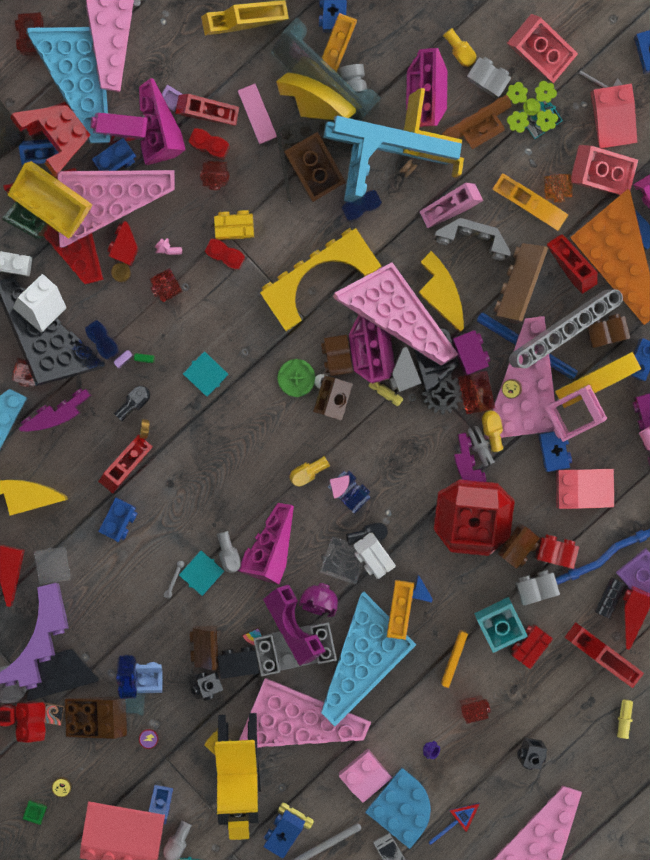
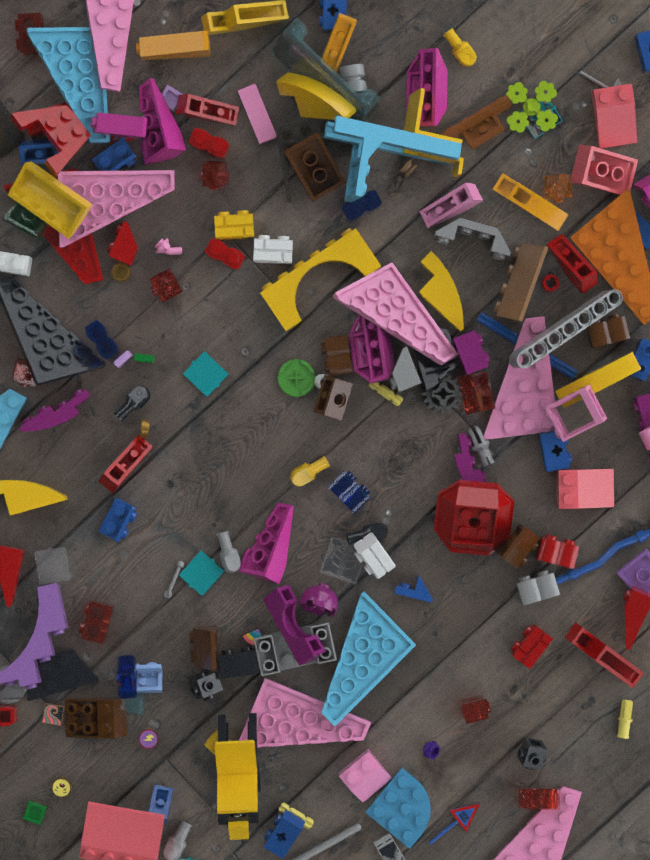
white slope [13,274,66,333] -> none
red brick [15,701,46,743] -> none
bright pink tile [330,475,349,498] -> none
light orange tile [387,580,414,640] -> none
light orange tile [441,630,468,688] -> none
light grey brick [466,57,511,99] -> none
teal slope [474,597,528,653] -> none
yellow arm [482,410,503,452] -> none
light yellow tile [502,379,522,399] -> none
coral slope [507,14,578,83] -> none
black axle [594,577,626,619] -> none
none -> clear red brick [79,600,114,644]
none -> light orange slope [136,31,210,60]
none -> white brick [253,235,293,264]
none -> clear red brick [519,788,560,810]
none -> red bush [541,274,560,292]

